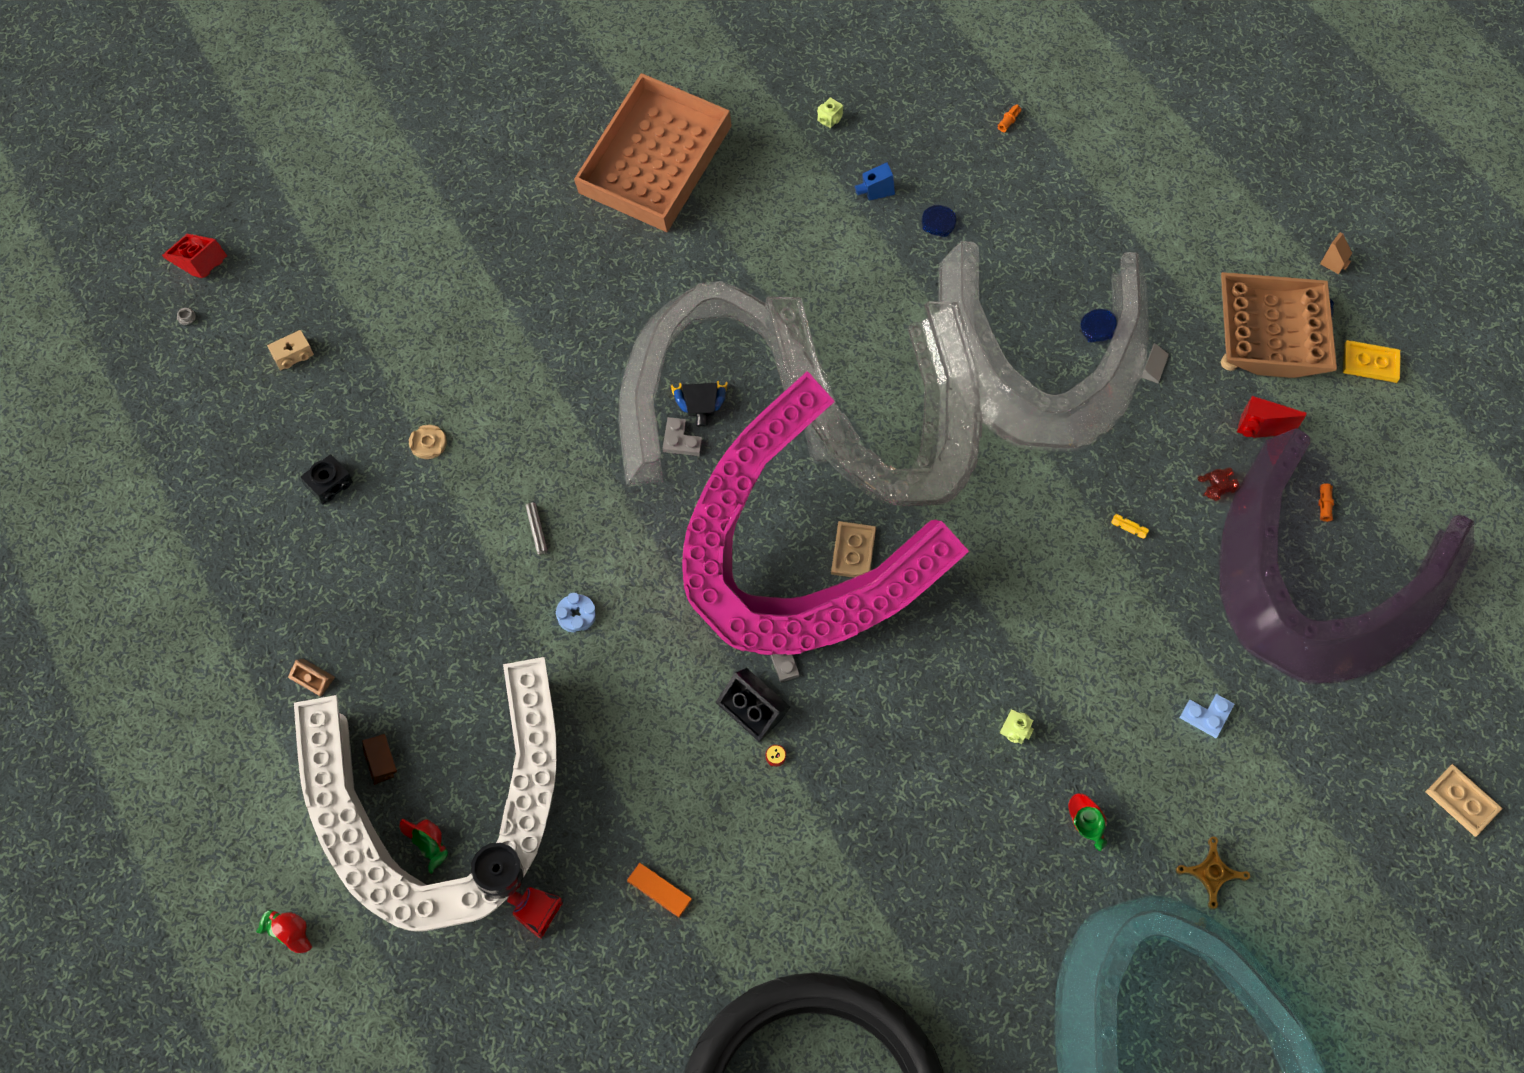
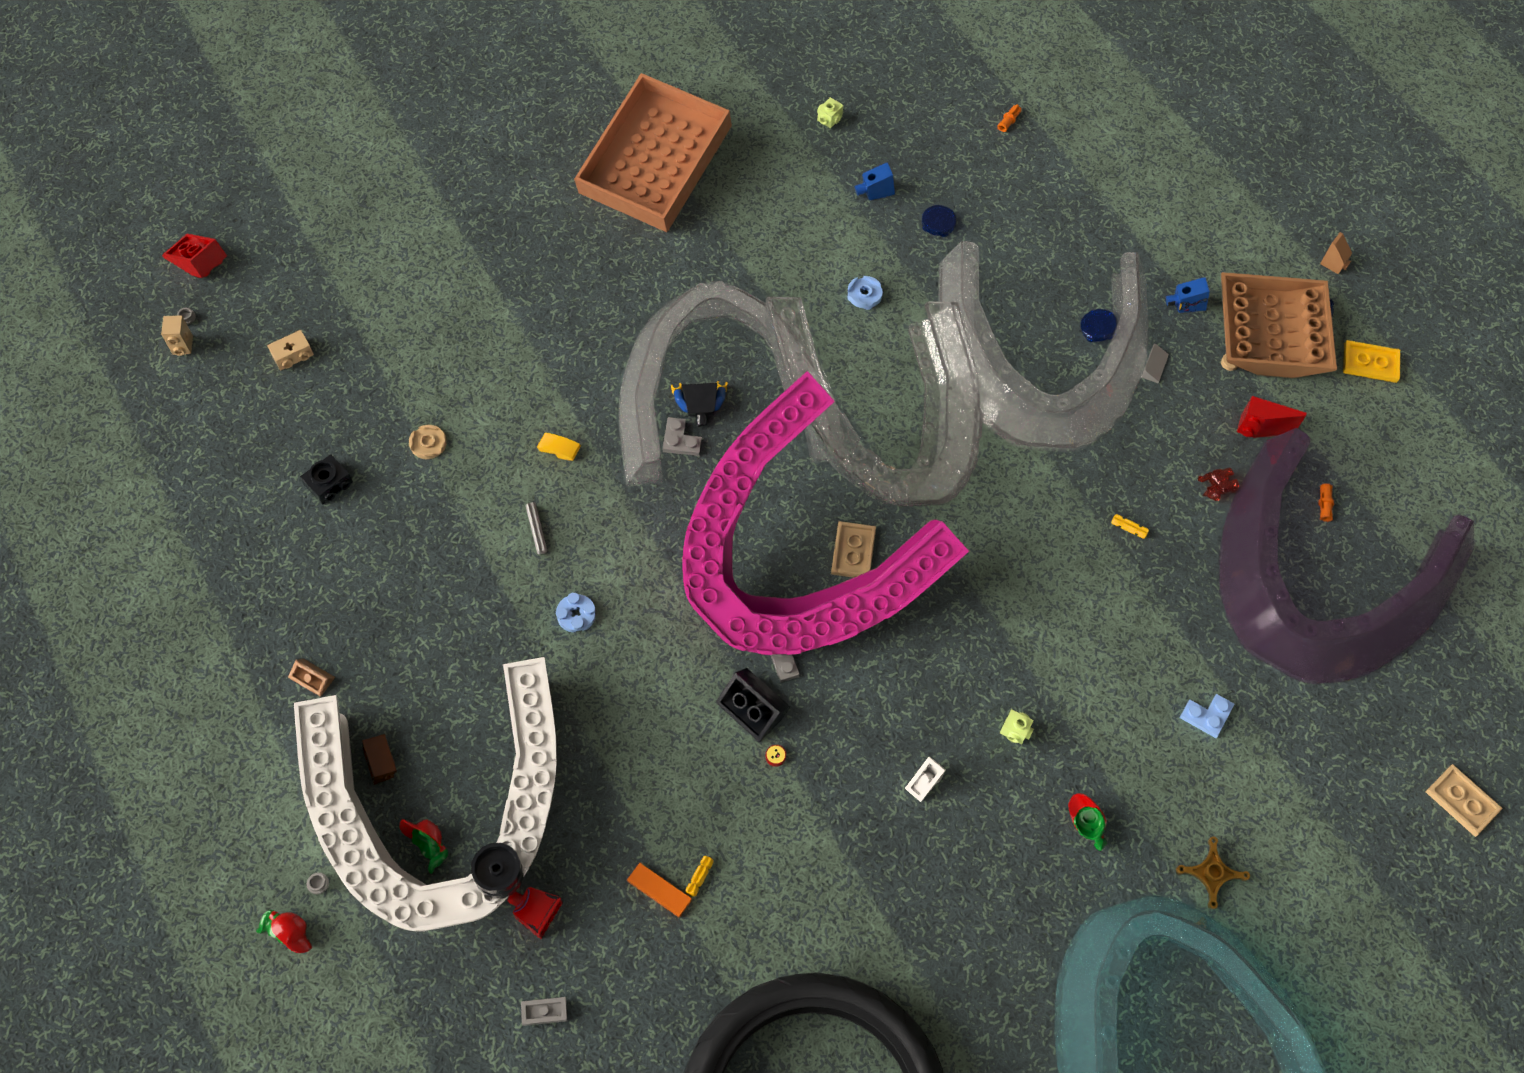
none -> tan brick [161,315,193,356]
none -> light grey plate [307,872,329,895]
none -> light grey plate [521,997,567,1026]
none -> yellow slope [537,433,581,461]
none -> yellow axle [686,856,713,897]
none -> light blue plate [847,276,883,310]
none -> white slope [905,757,946,802]
none -> blue torso [1166,277,1210,313]

